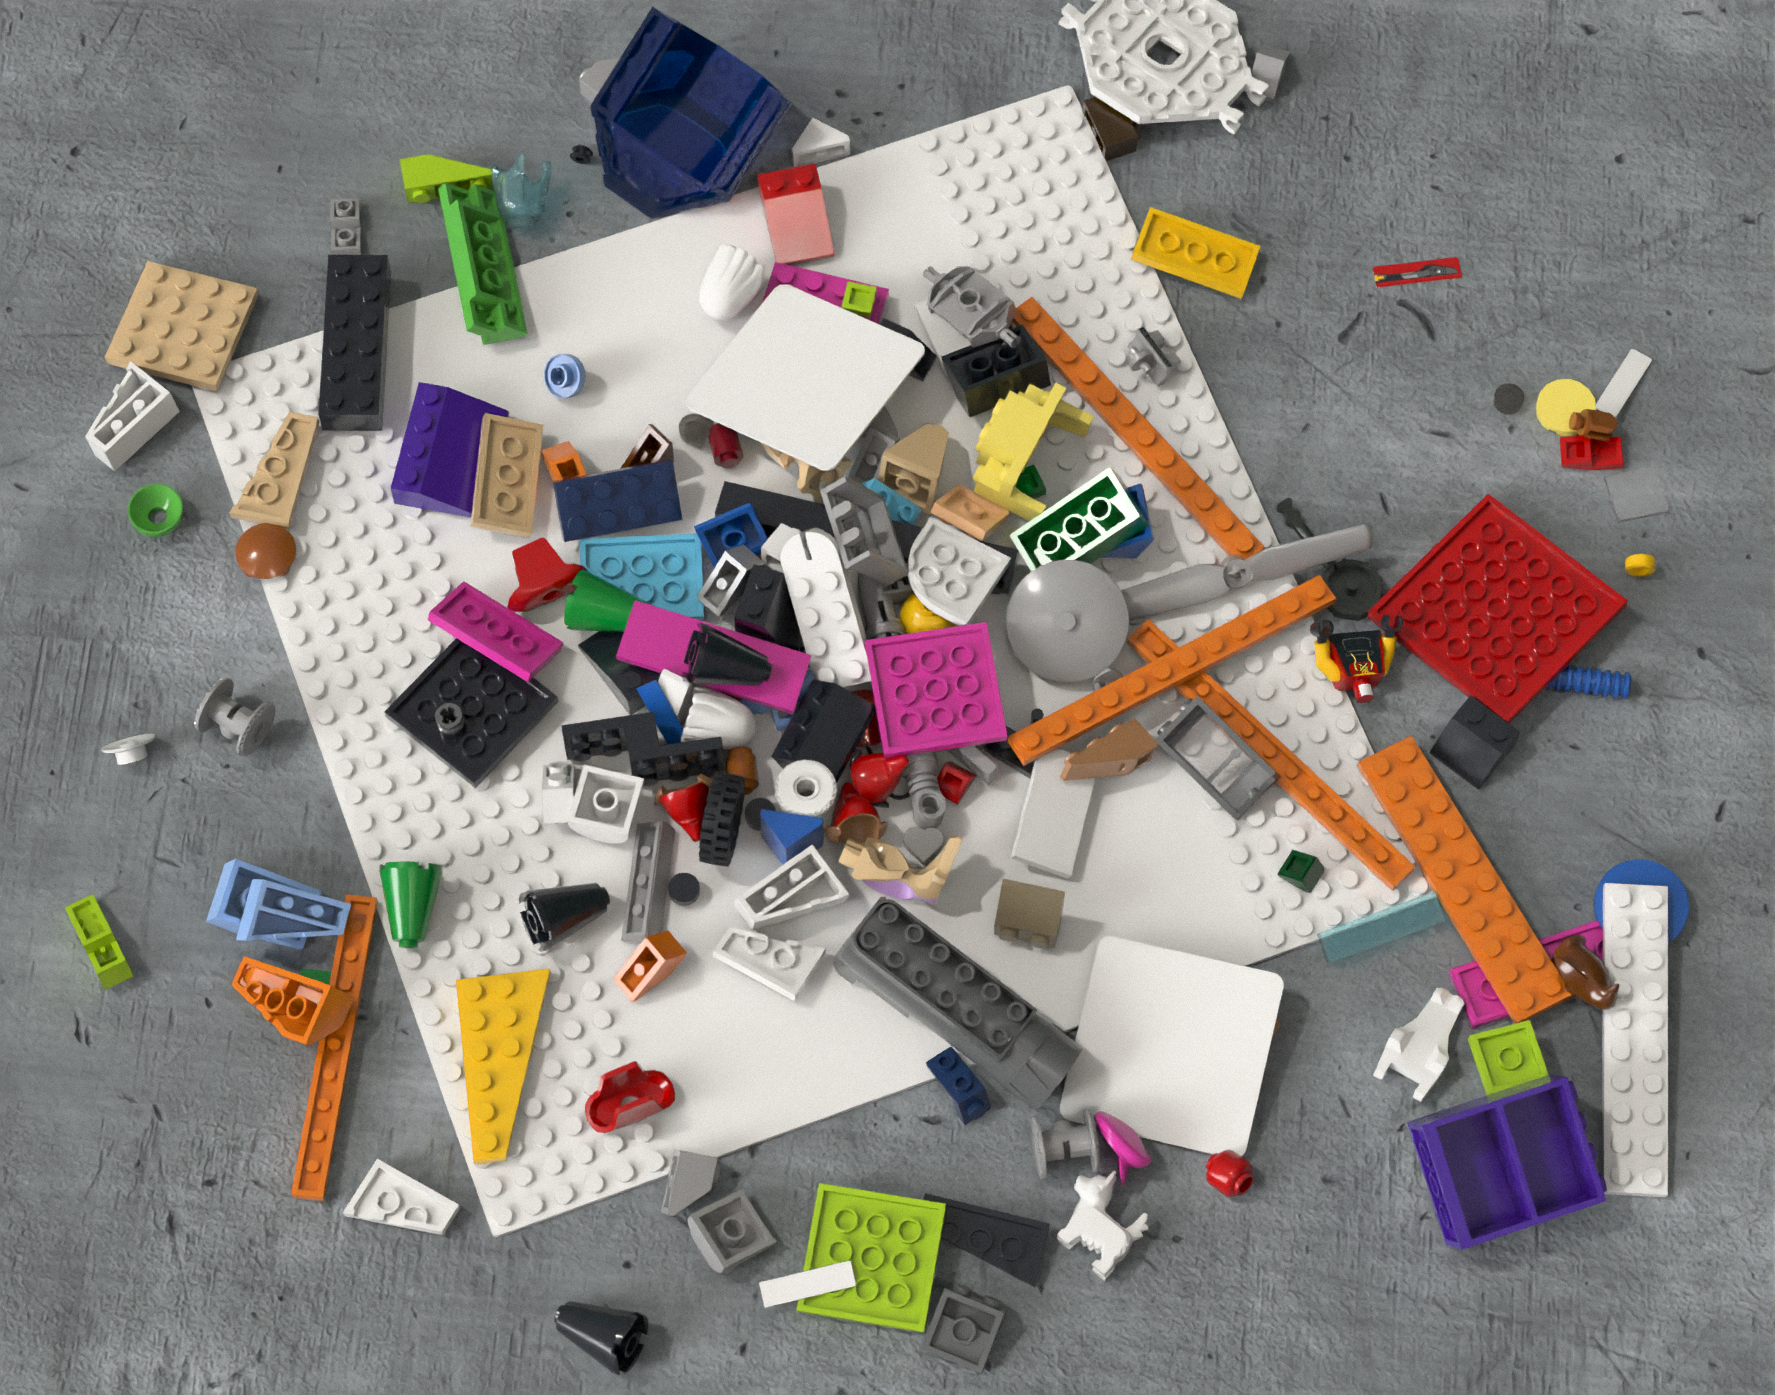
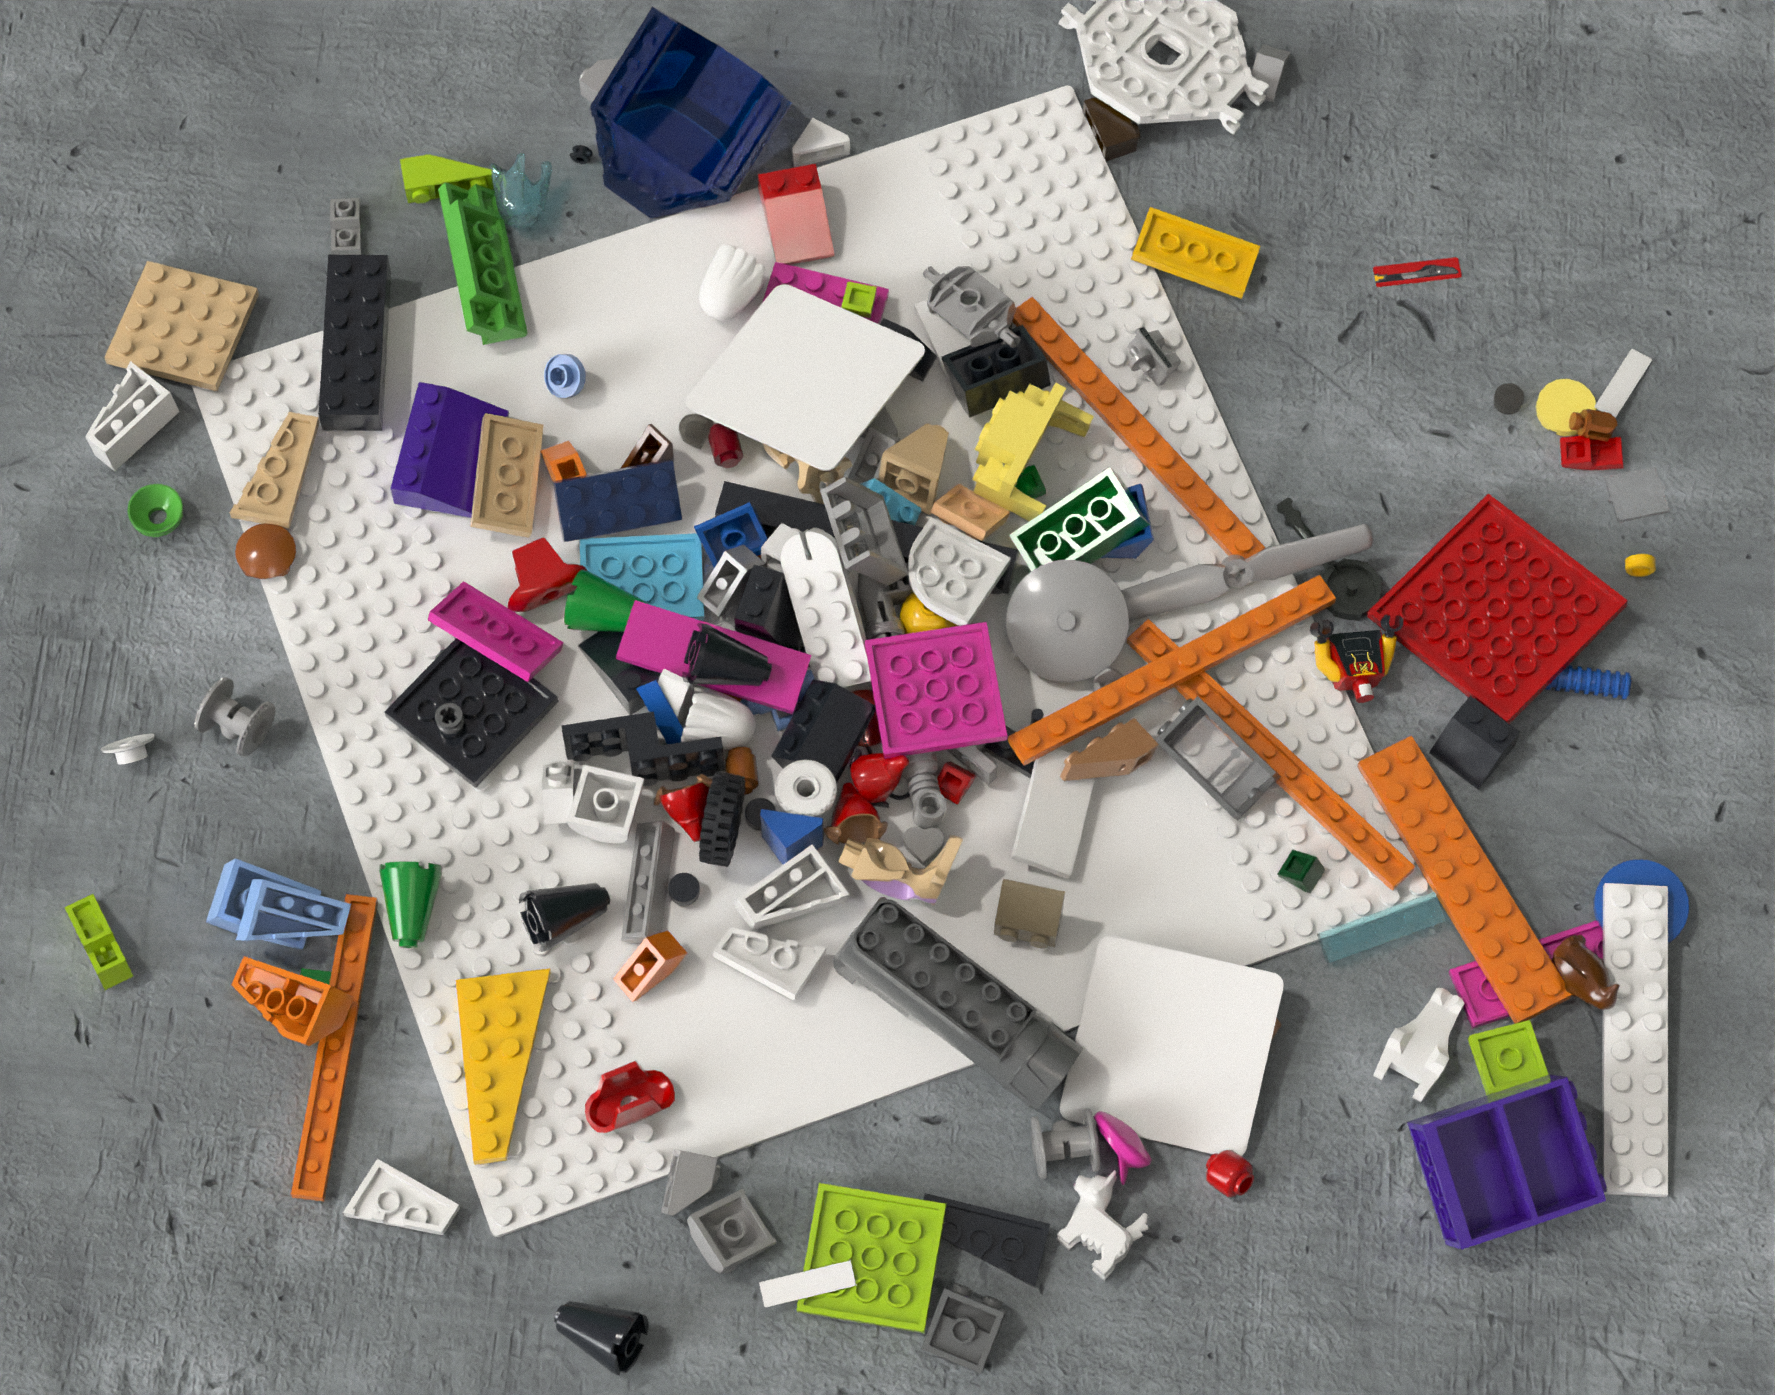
dark blue bracket [926,1047,991,1125] -> none

